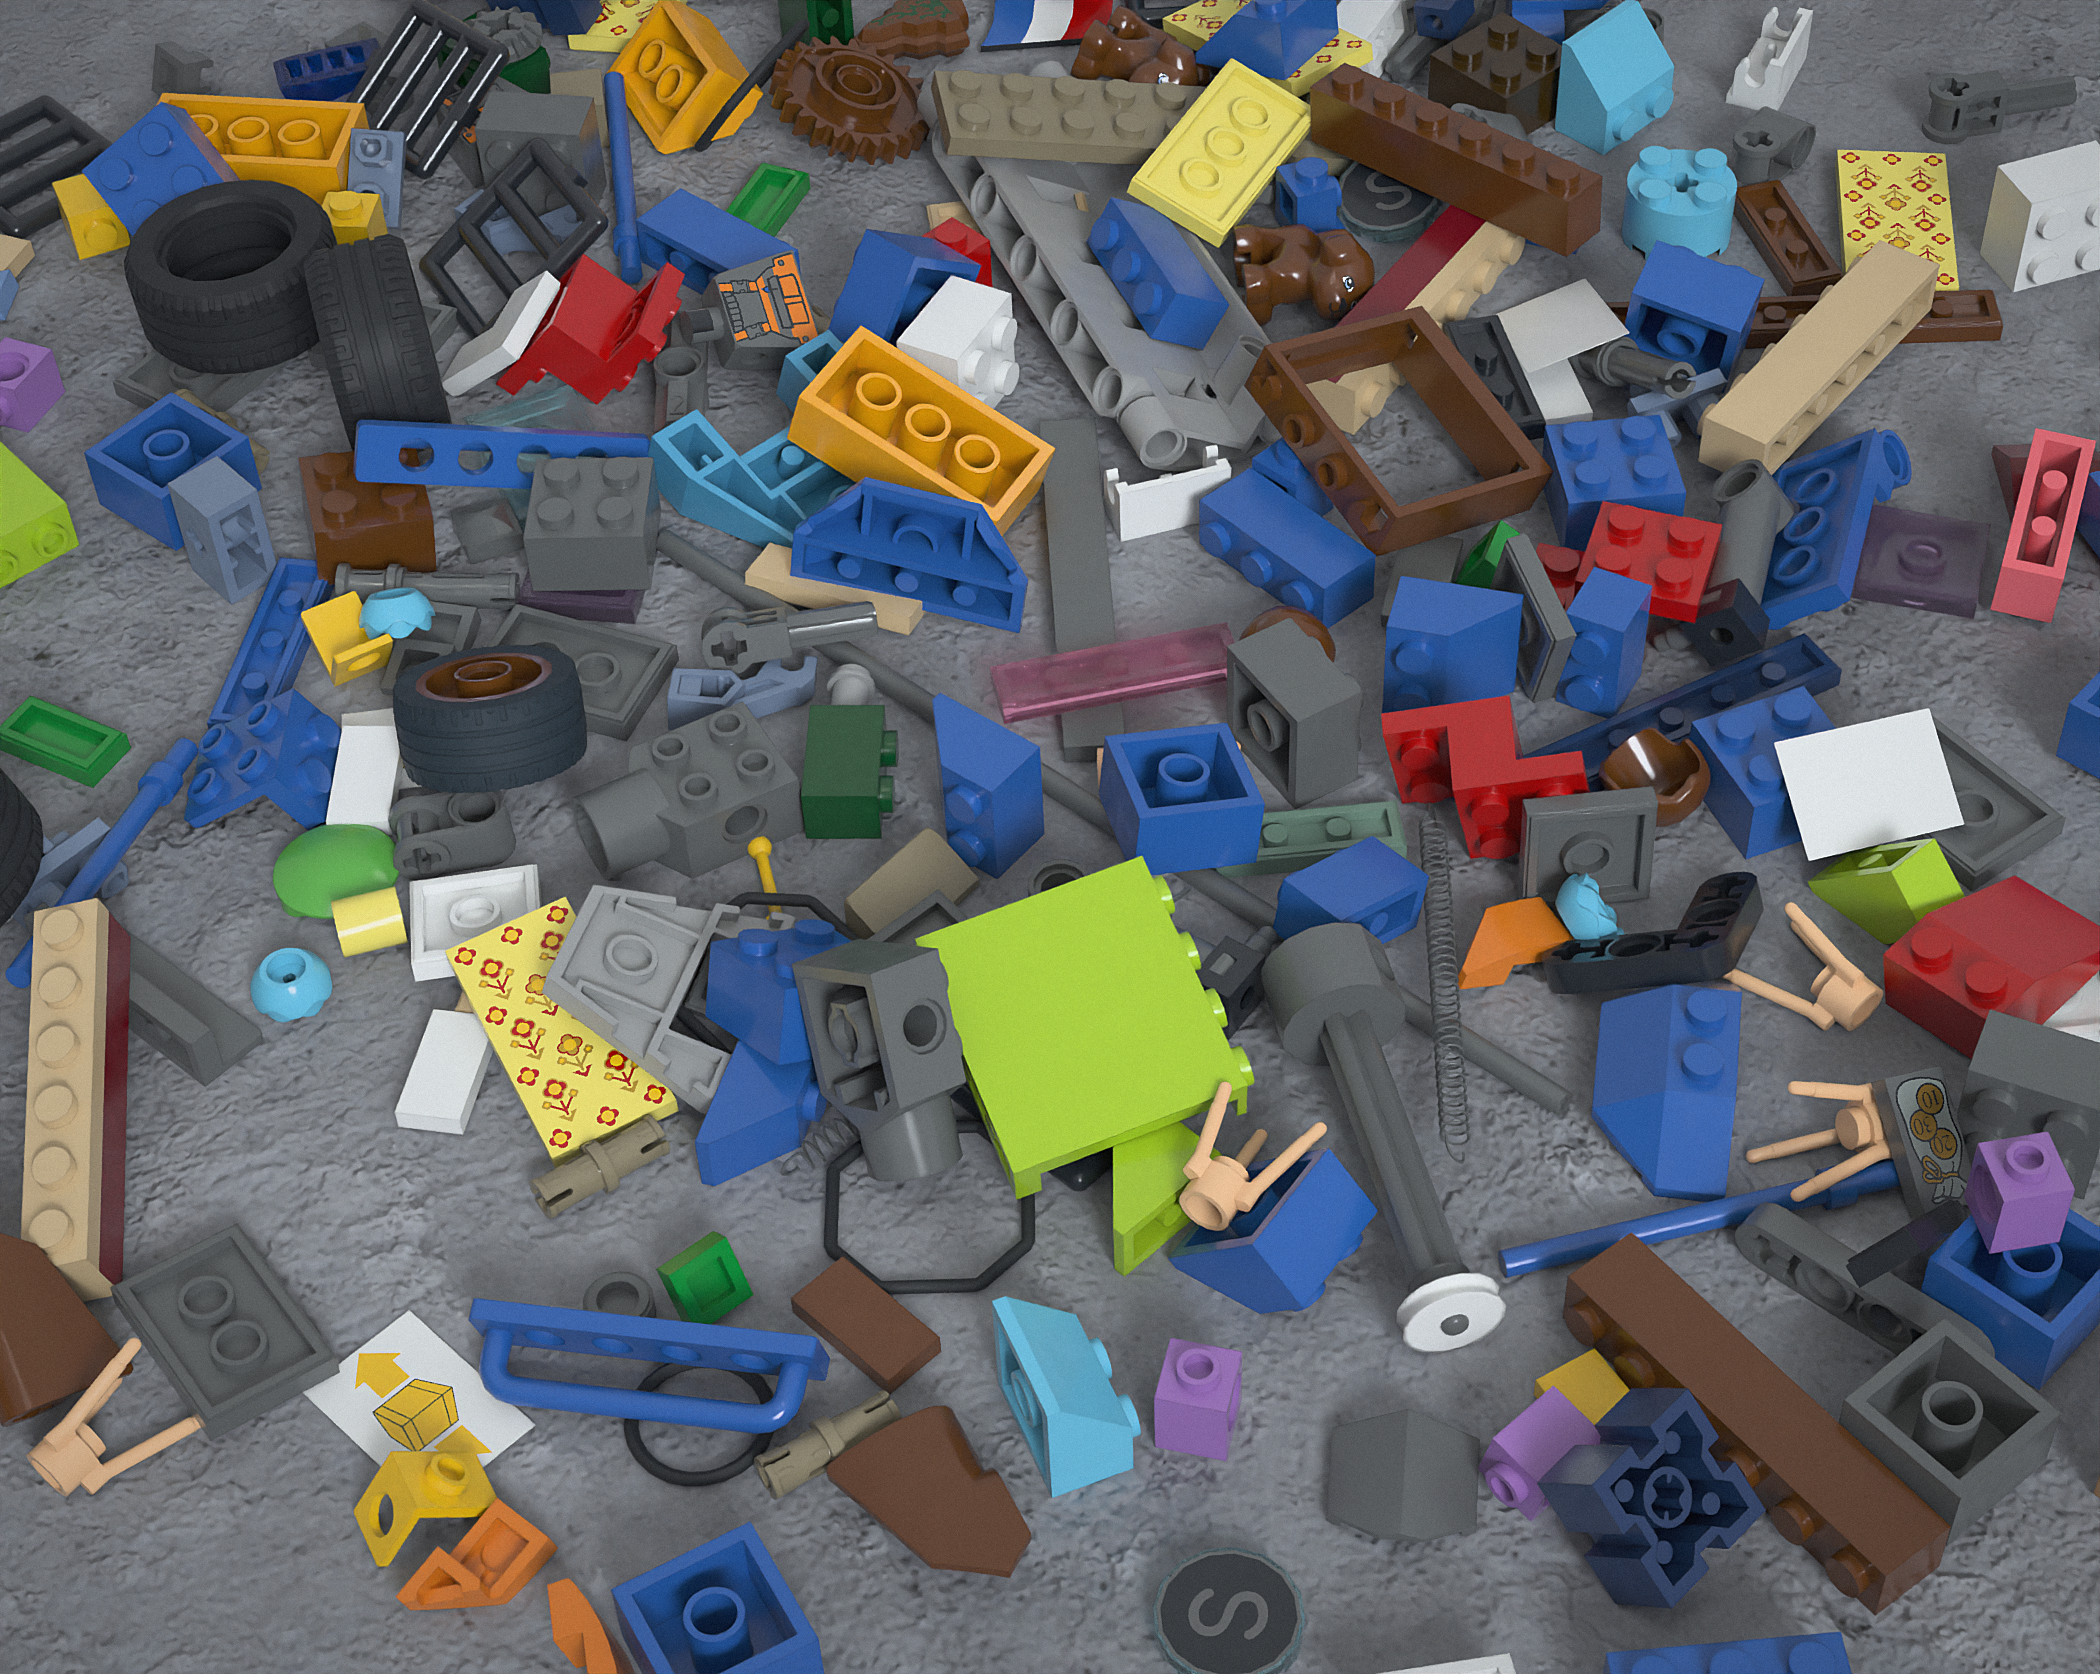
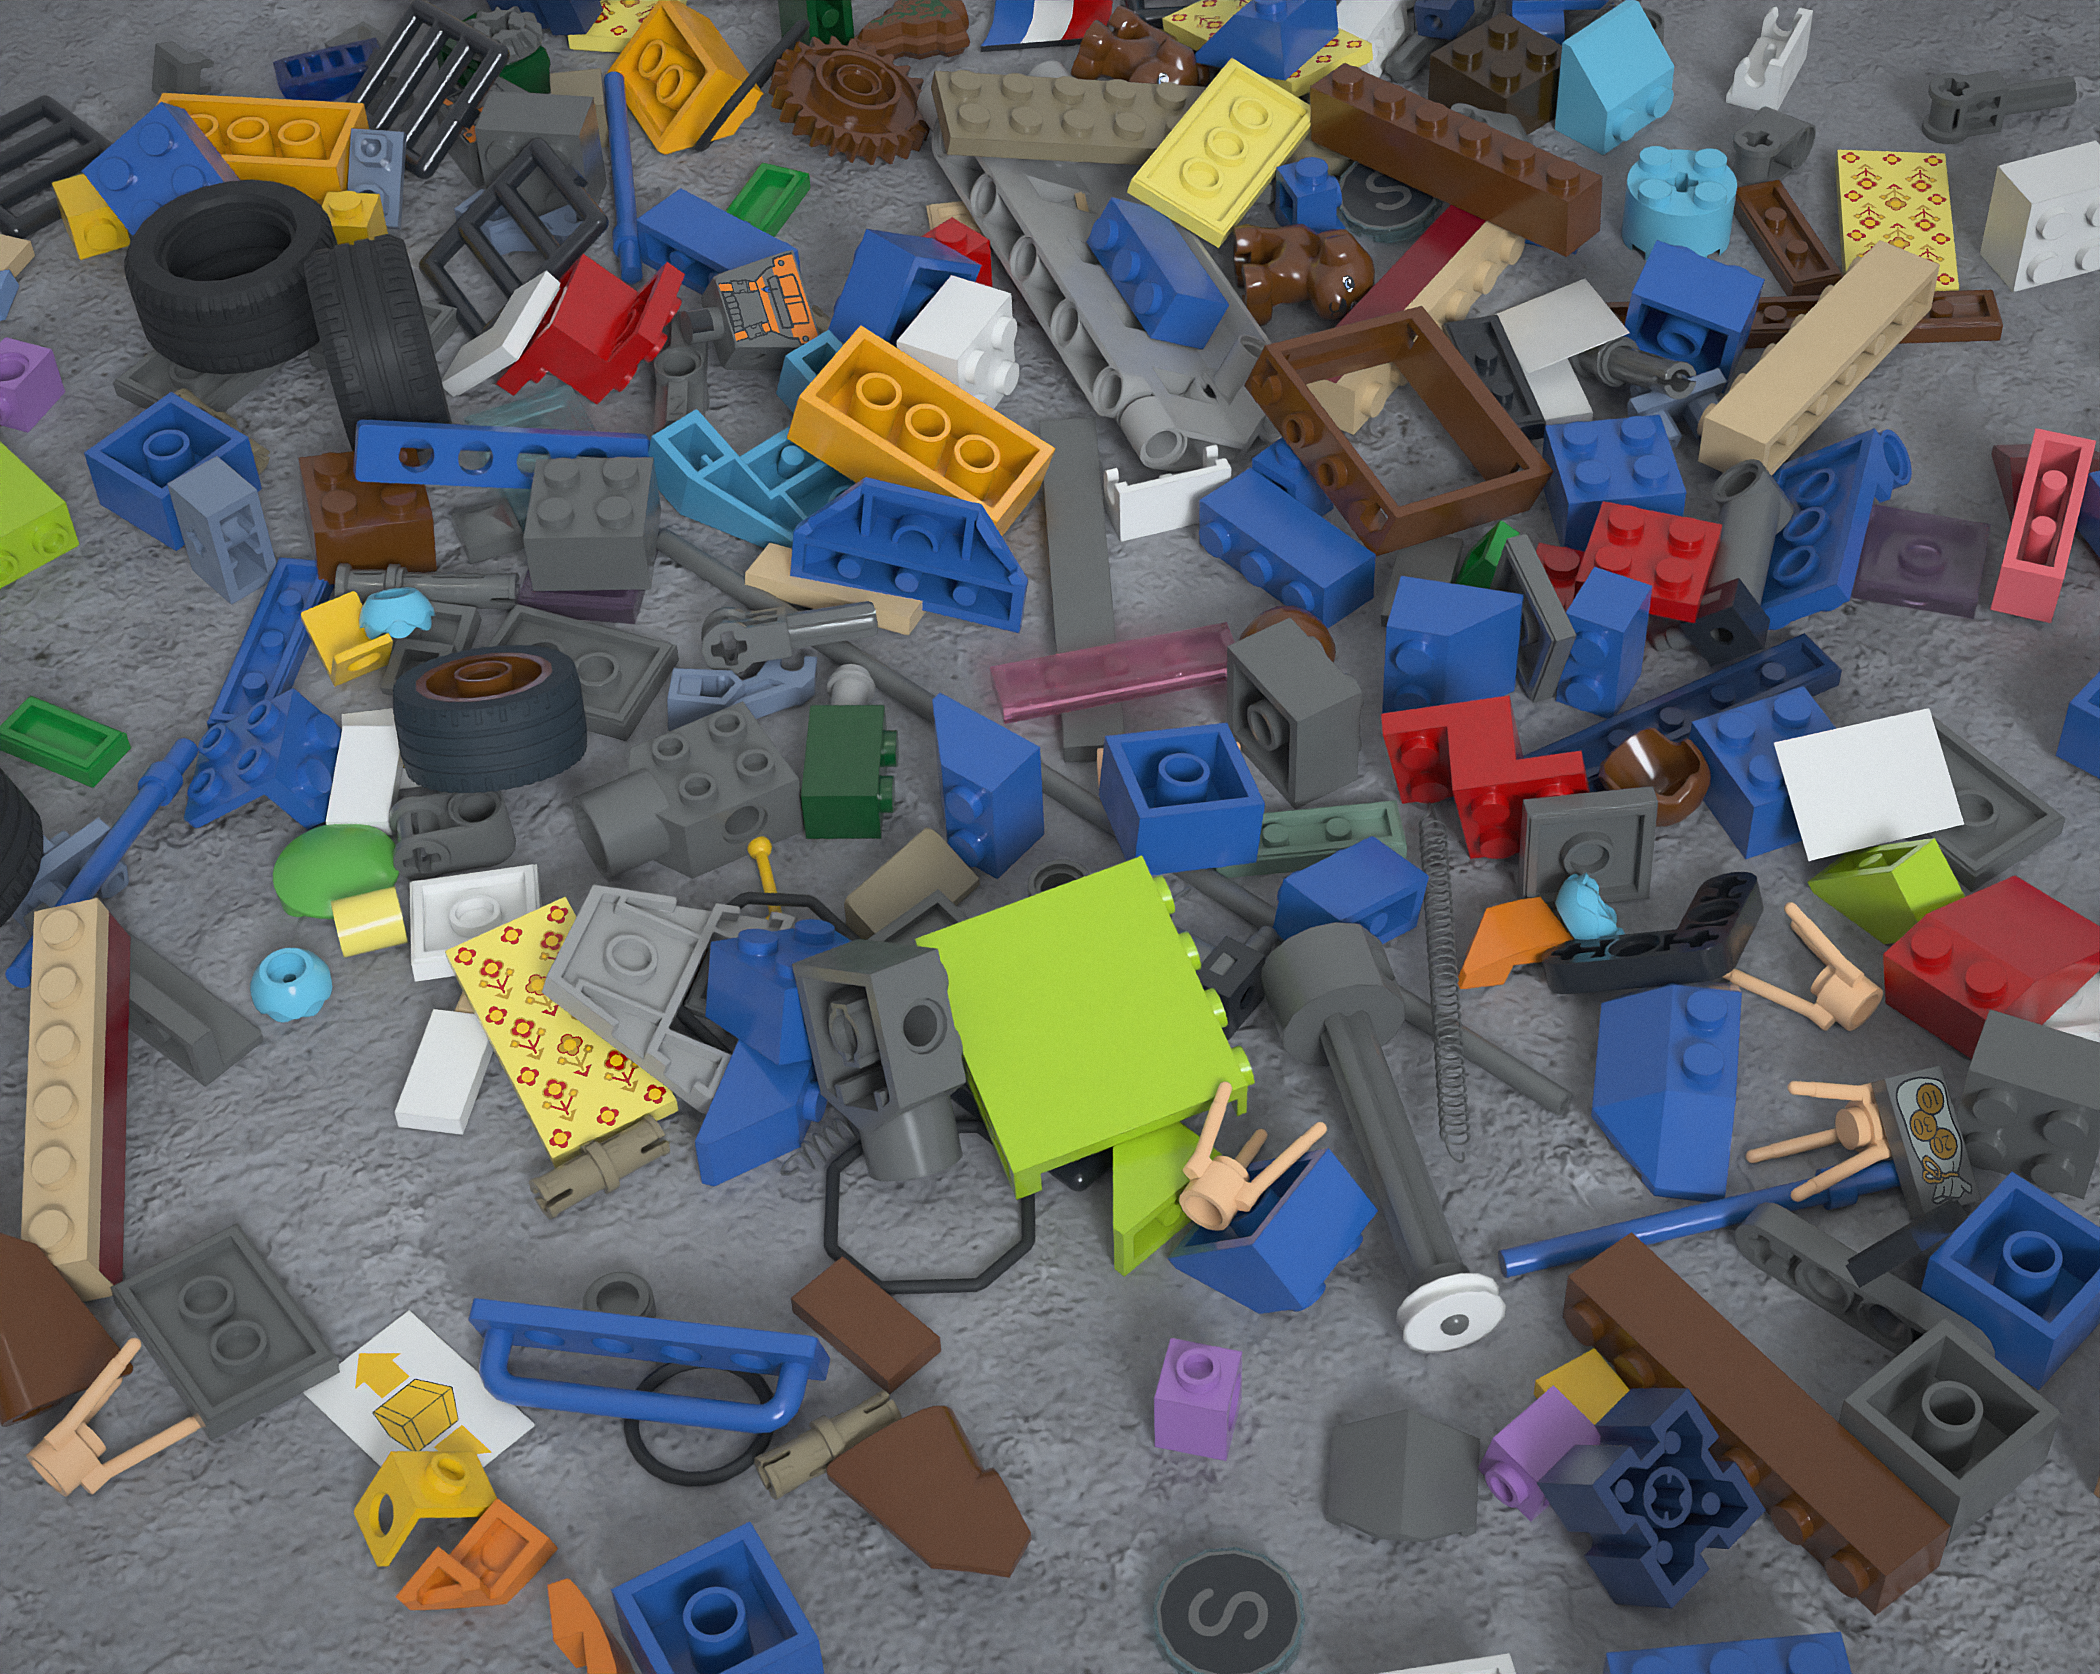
green tile [656,1231,754,1324] -> none
medium azure slope [992,1296,1141,1498] -> none
medium lavender brick [1964,1132,2075,1254] -> none

